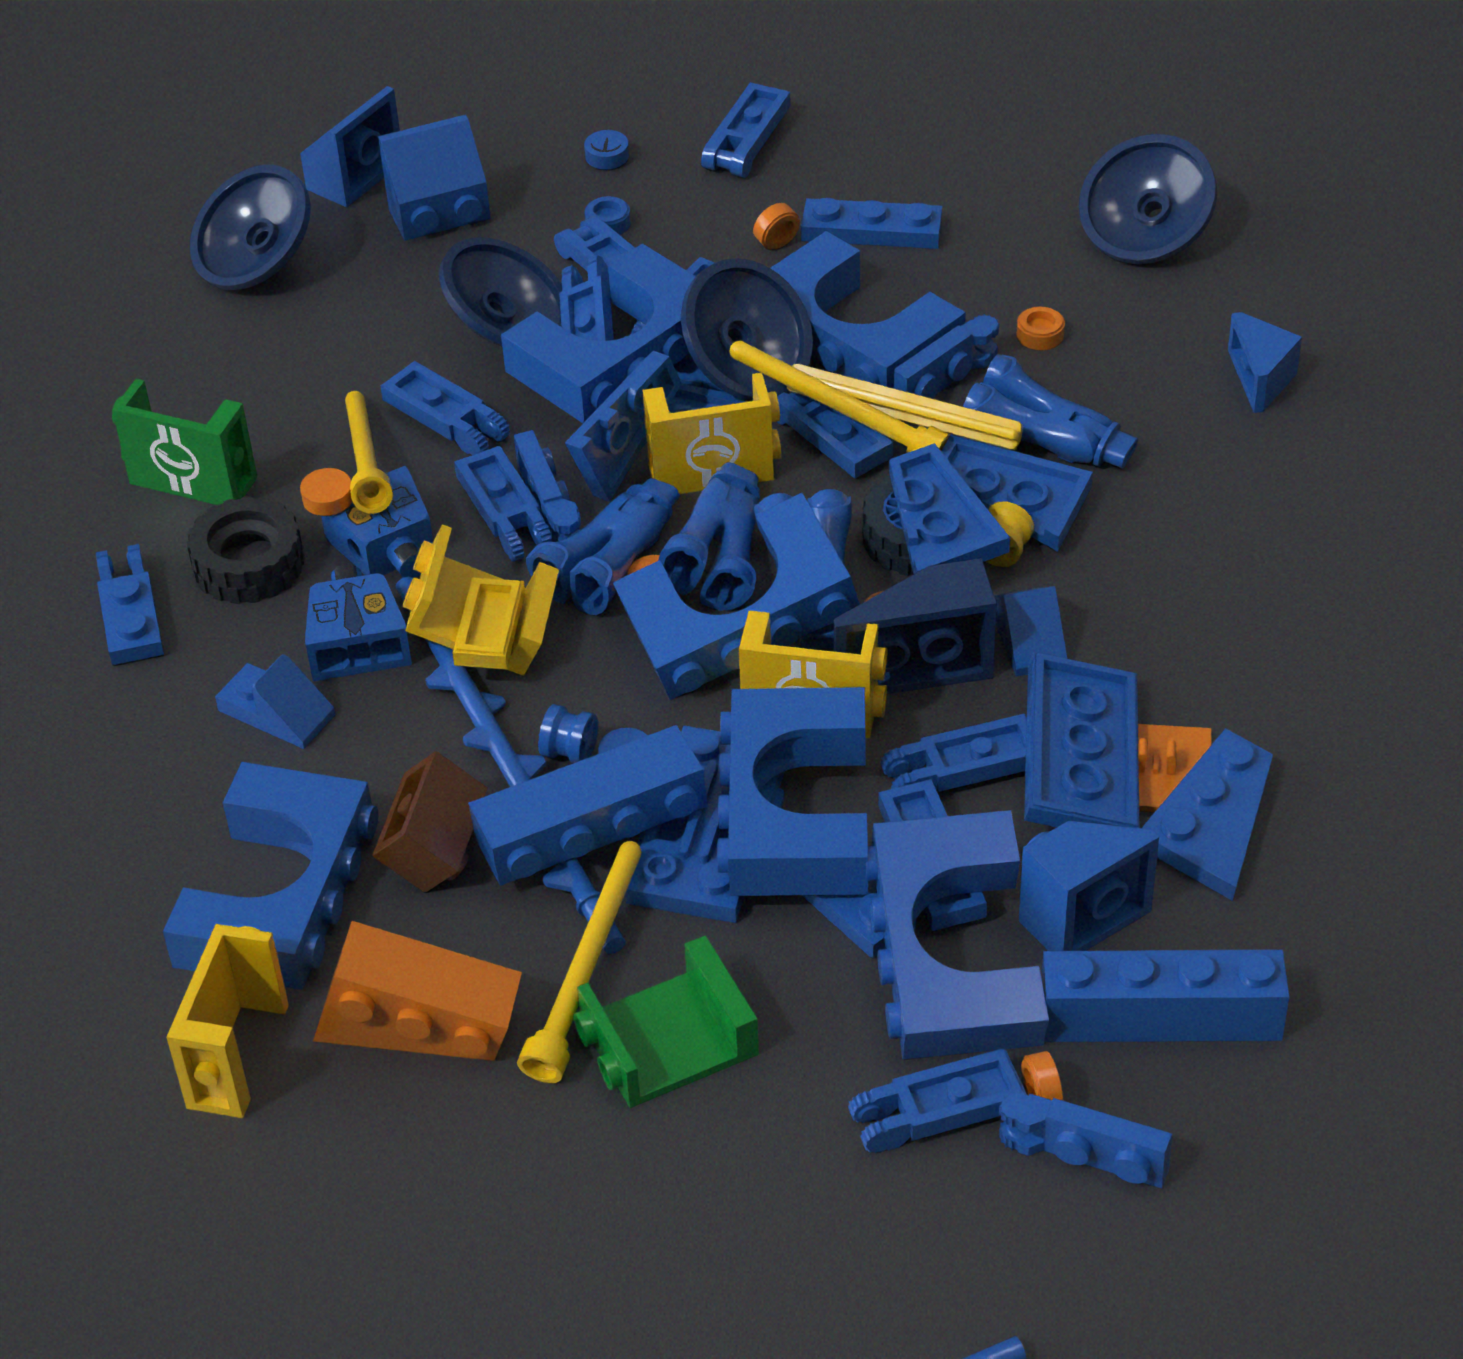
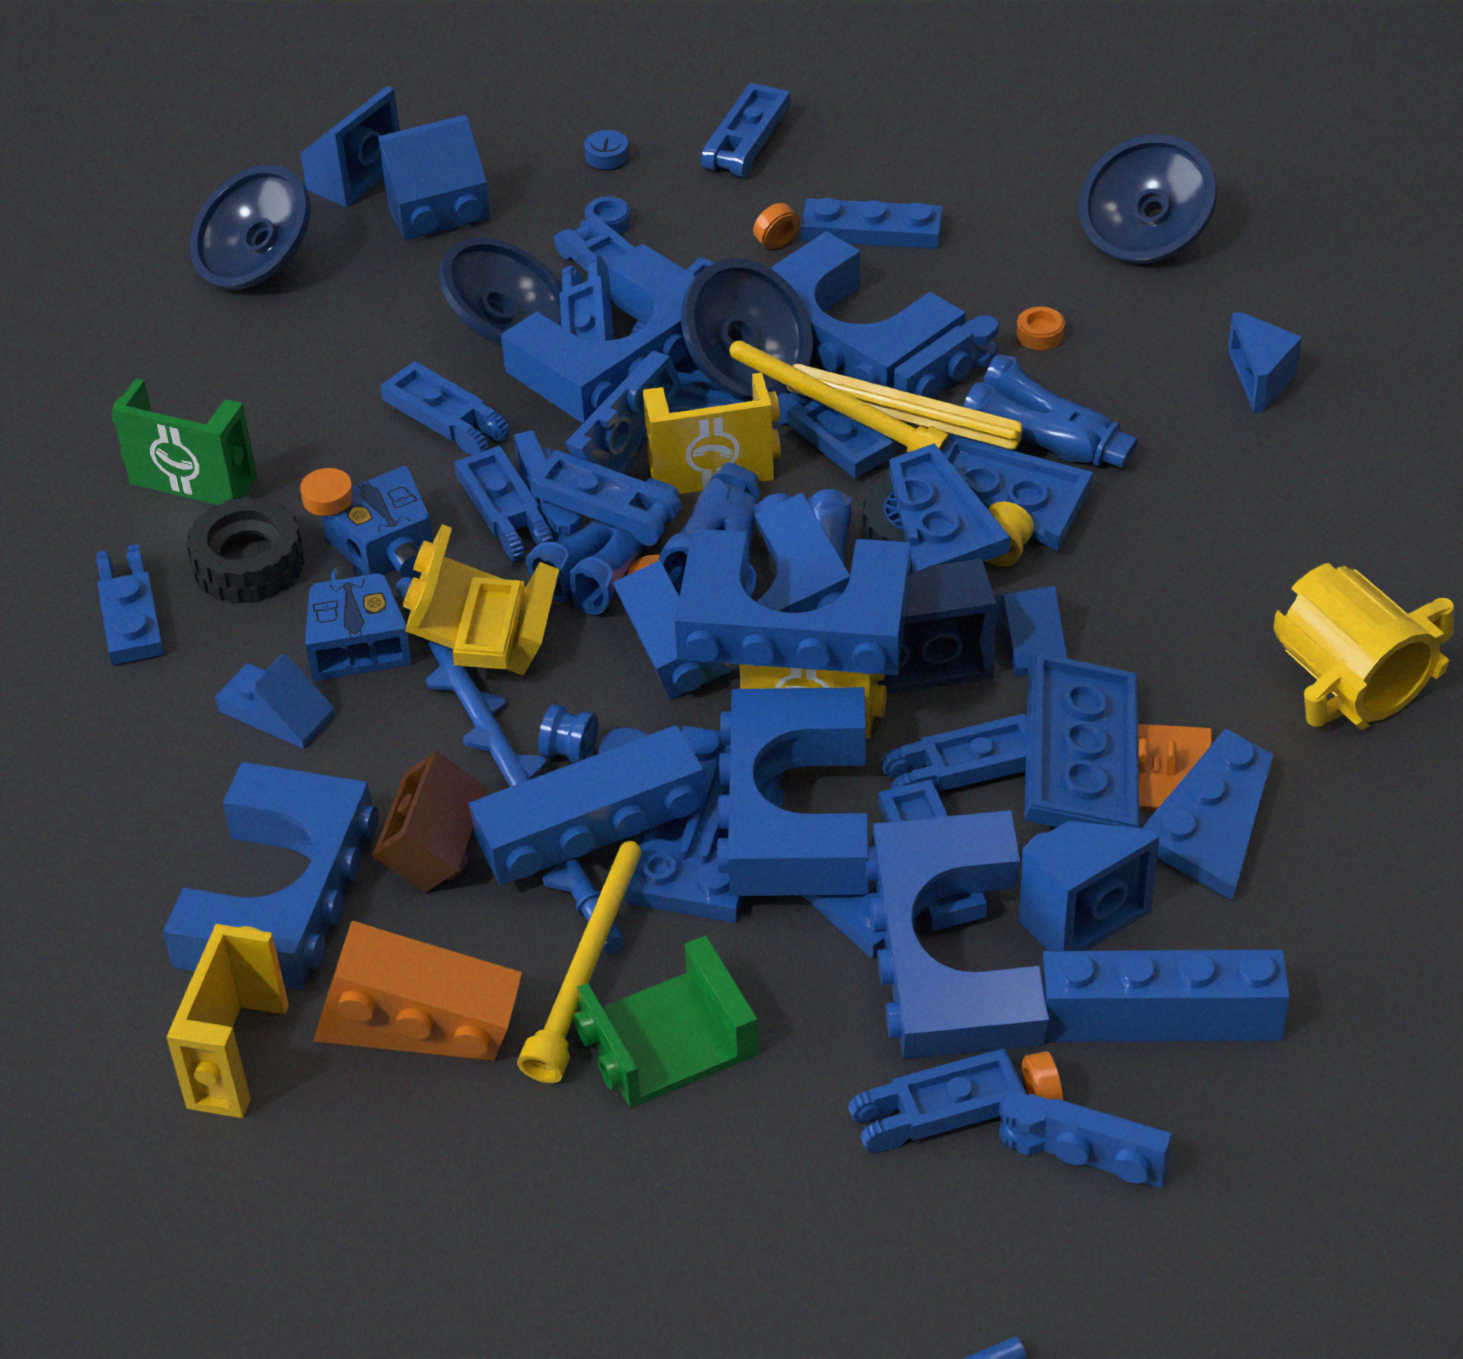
yellow piece [345,391,393,514] -> none
none -> blue plate [530,450,682,546]
none -> blue arch [674,528,910,675]
none -> yellow container [1273,563,1454,730]

